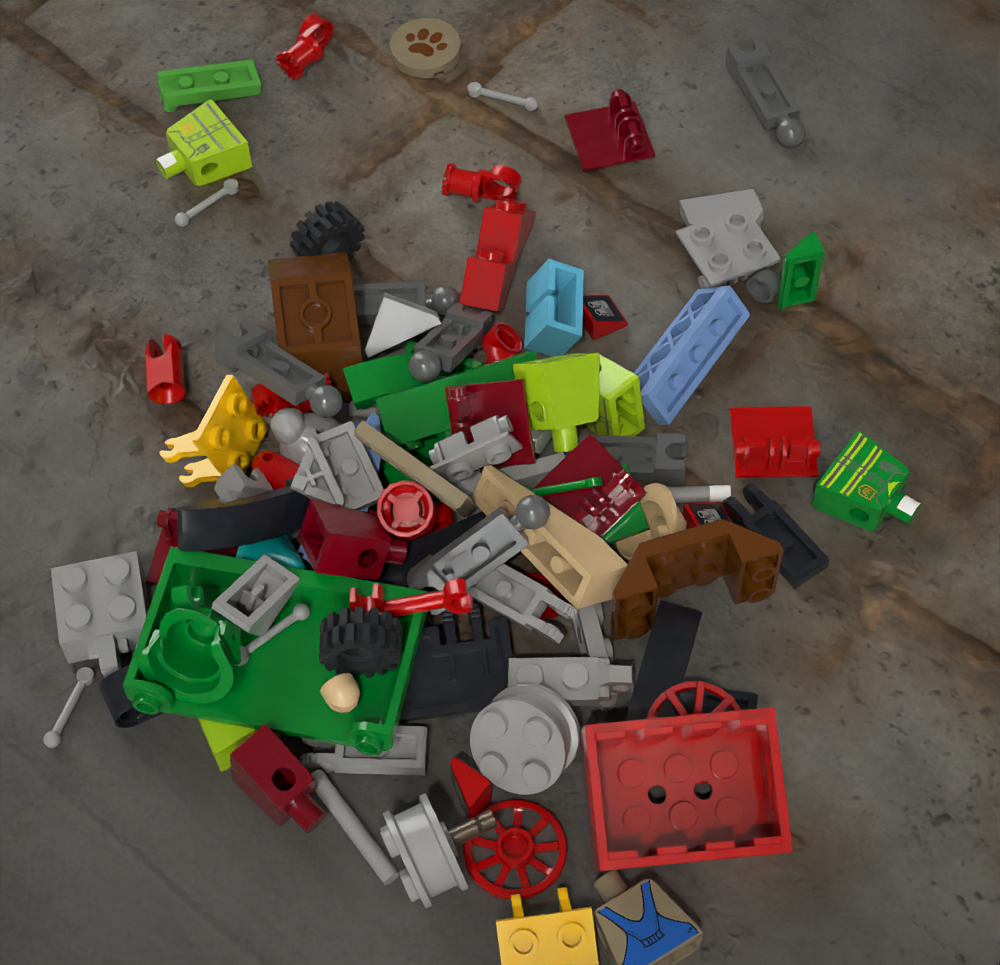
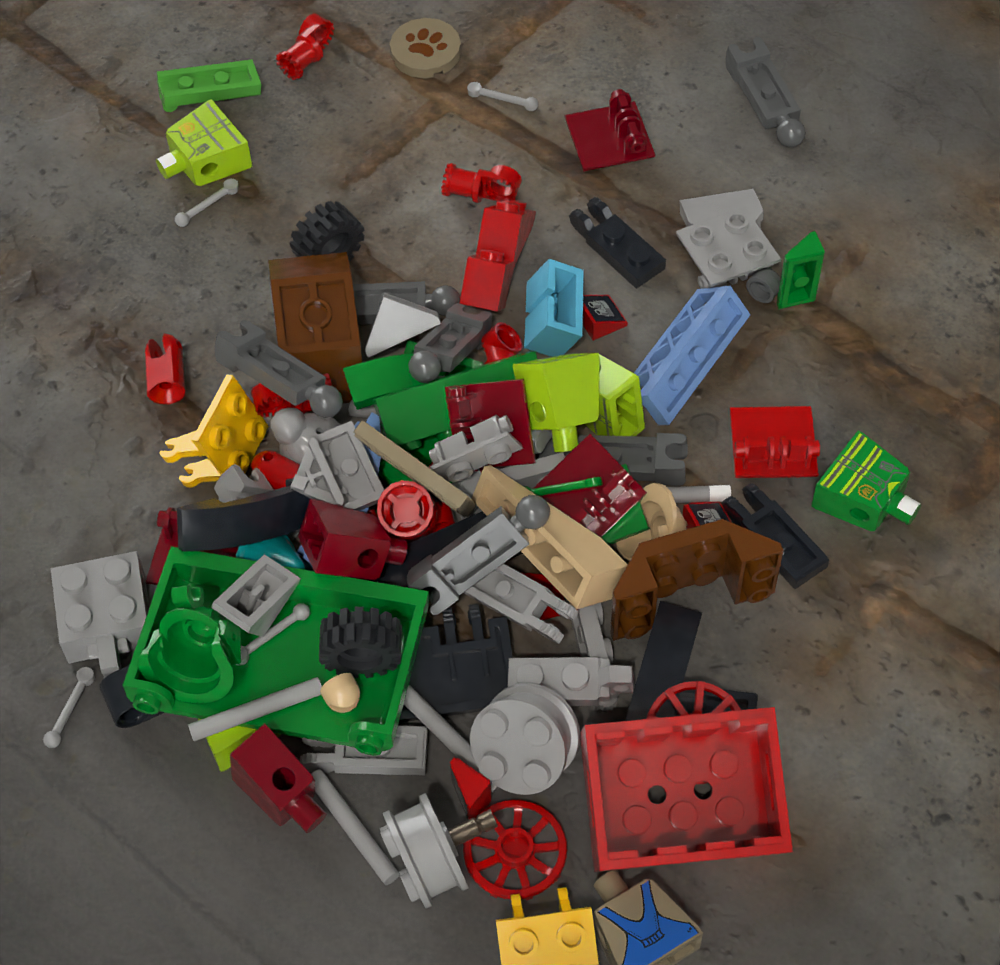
red bar [349,578,473,618] -> none
none -> light grey bar [188,677,322,742]
none -> light grey bar [404,685,499,793]
none -> black hinge [569,197,666,289]

